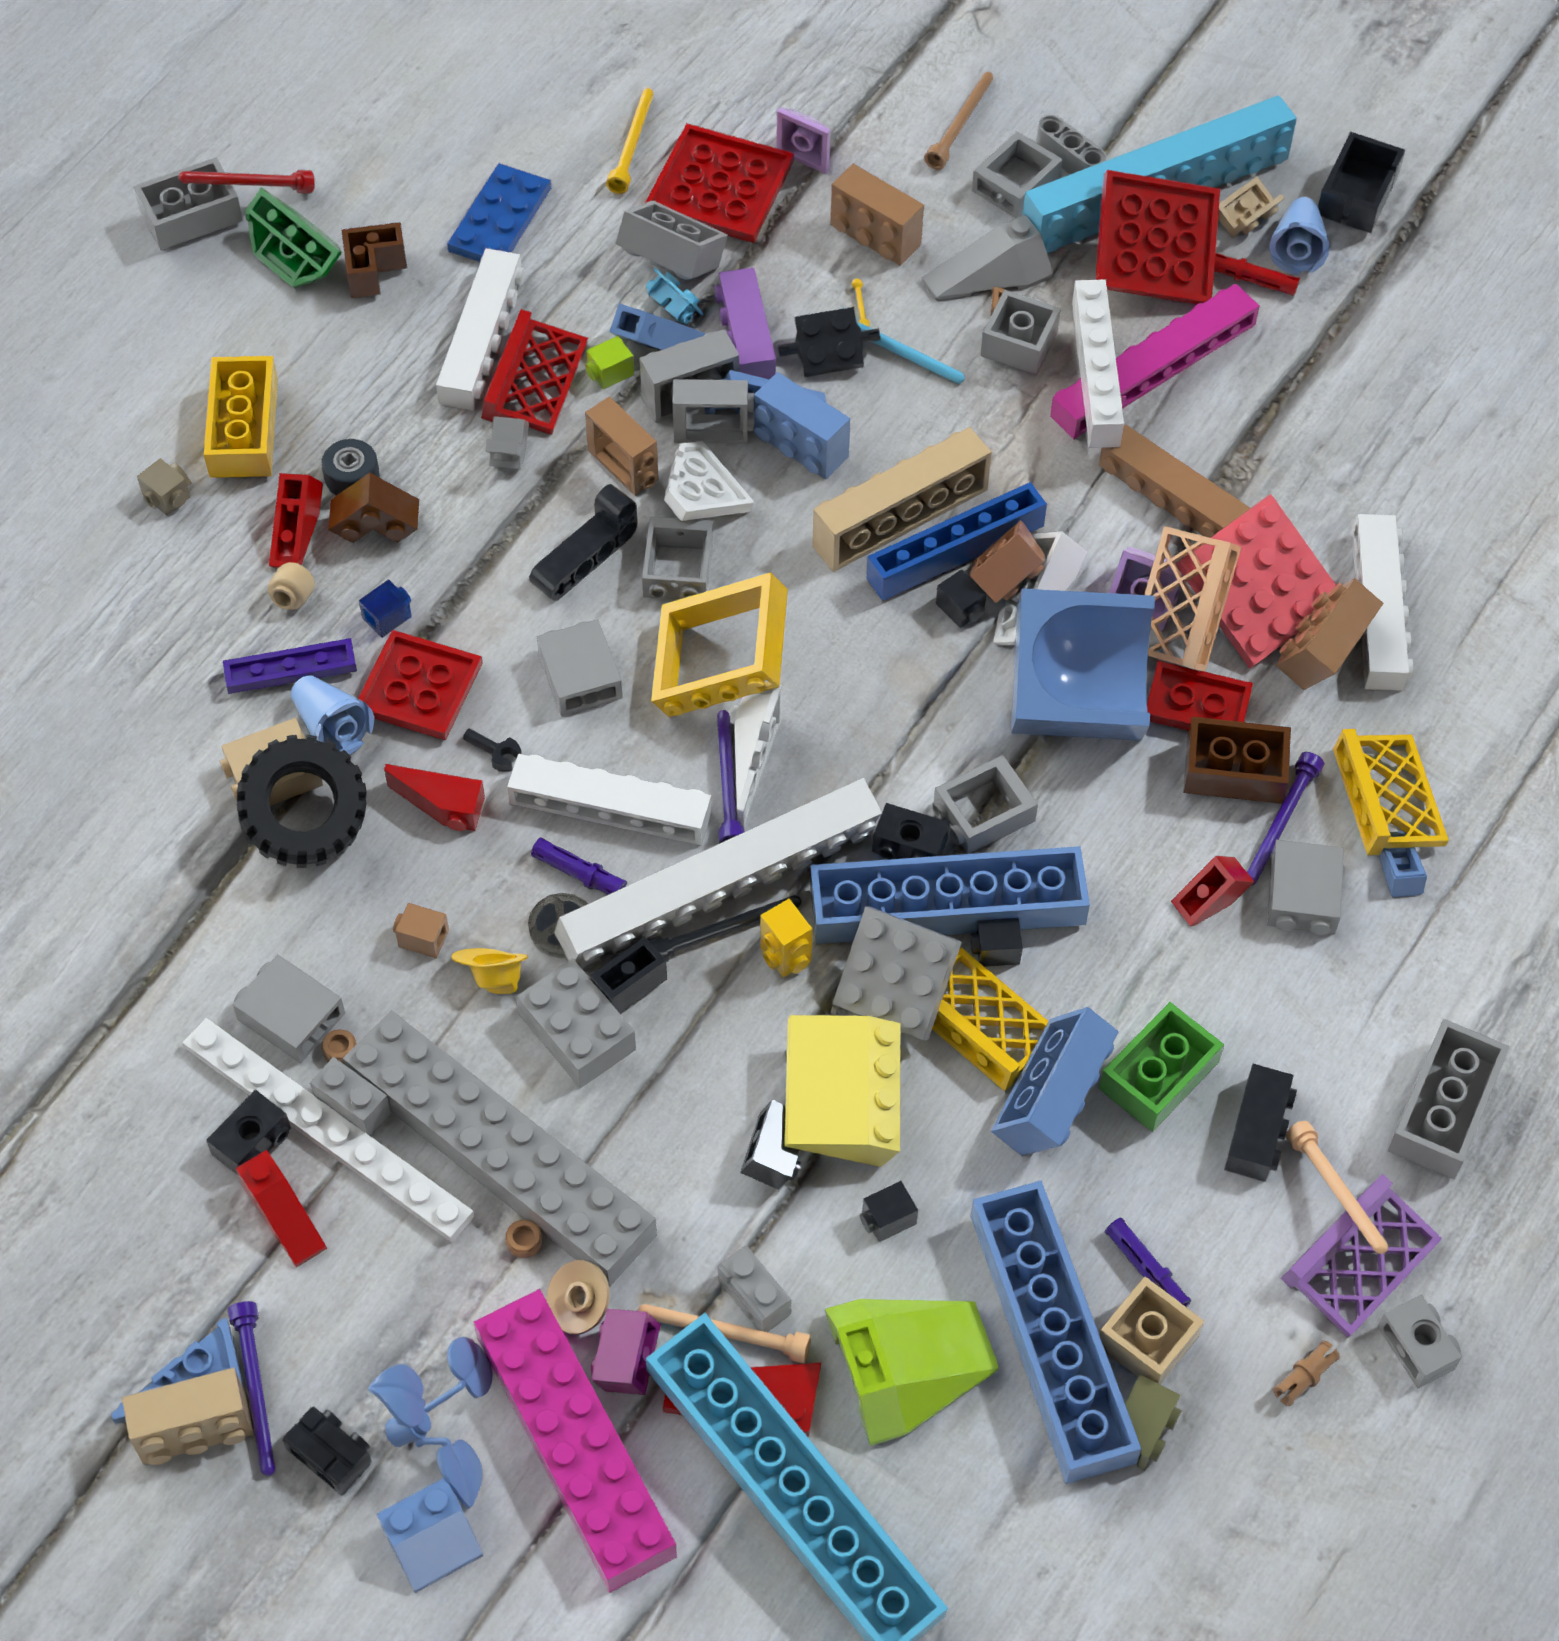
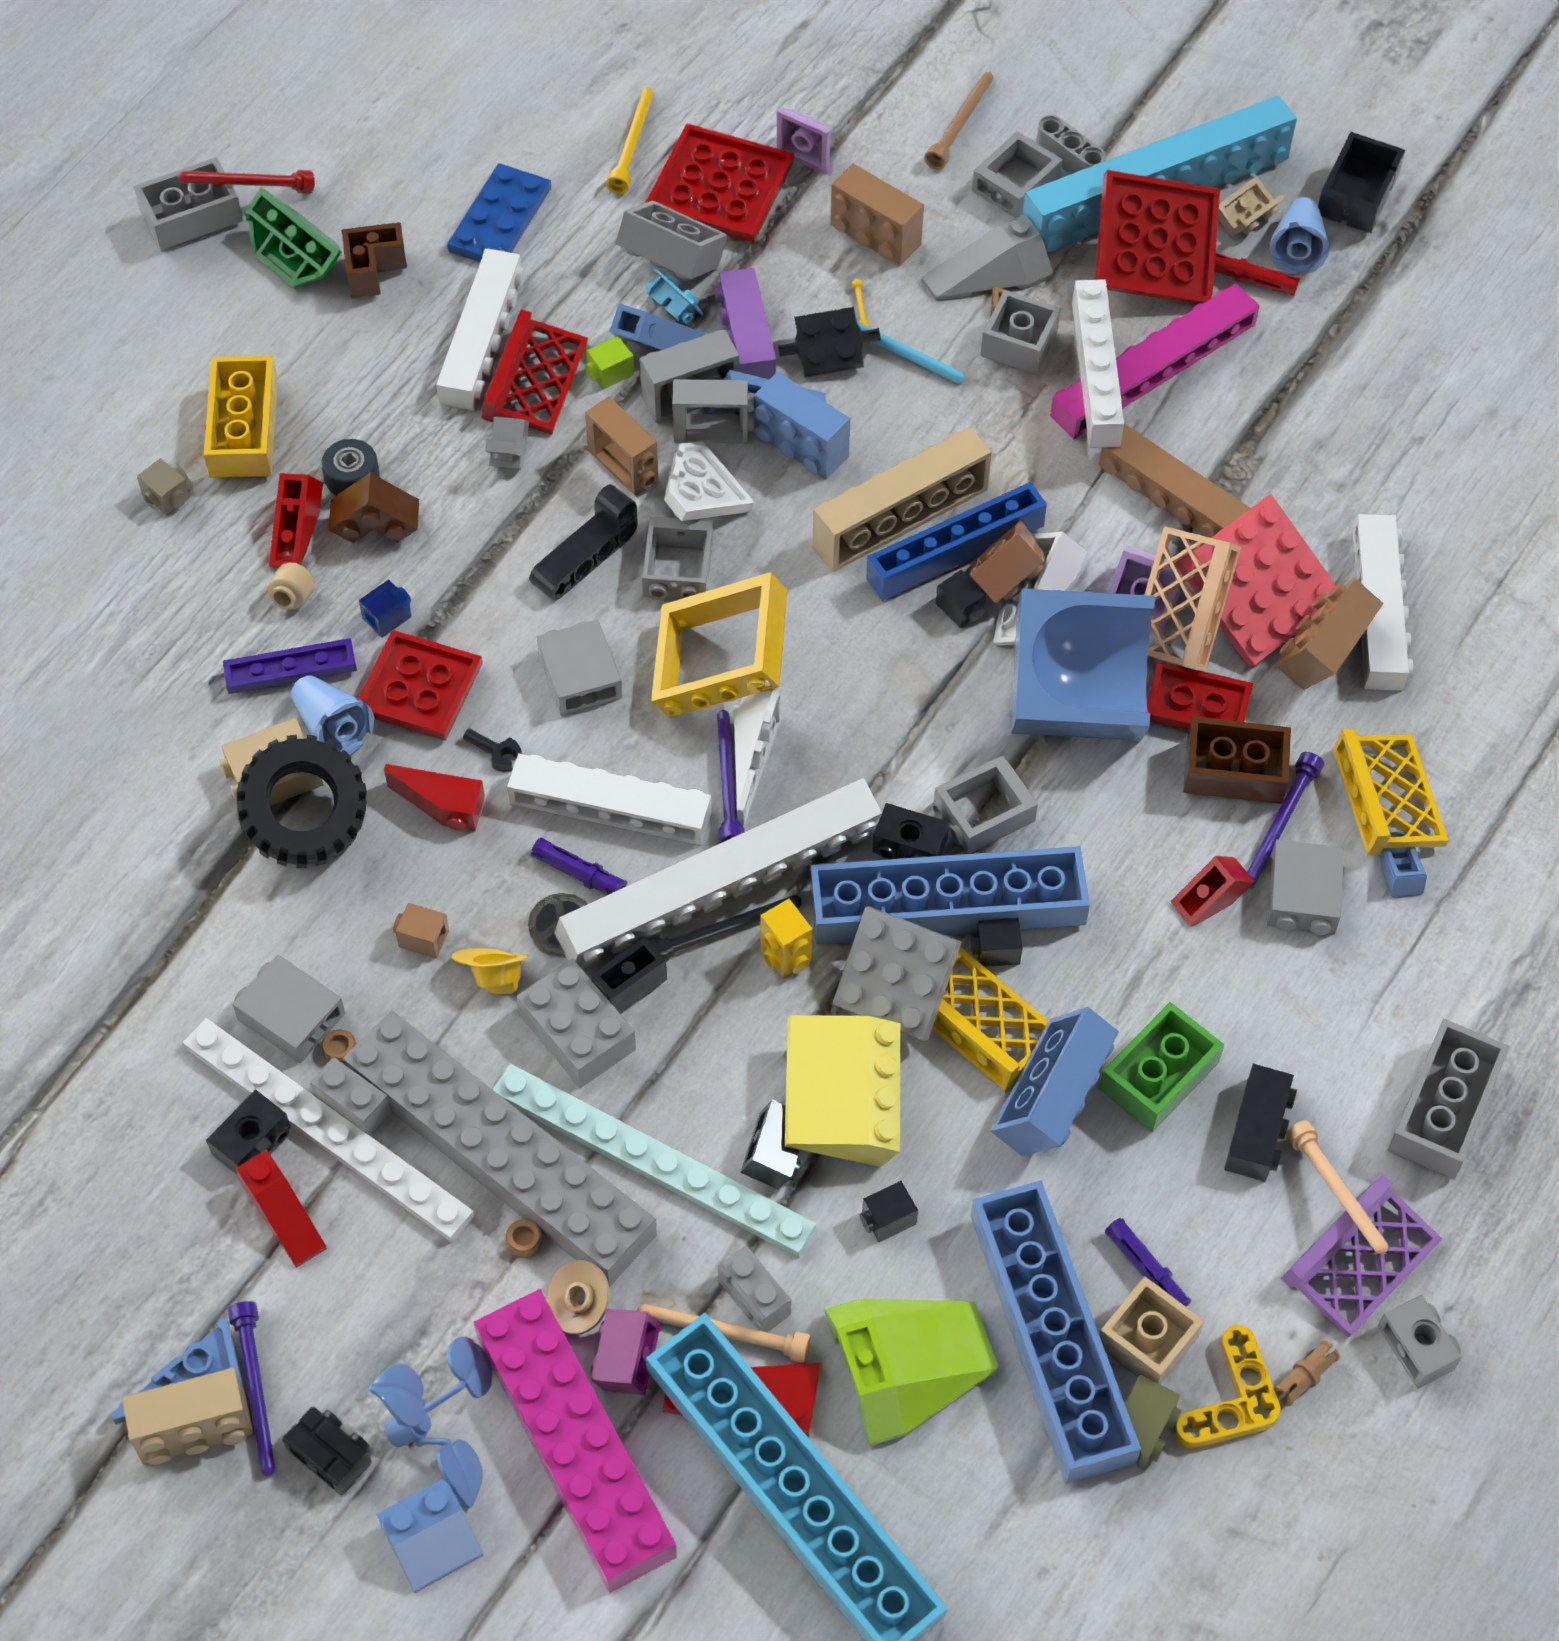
none -> light aqua plate [493,1064,816,1258]
none -> yellow beam [1174,1325,1281,1449]

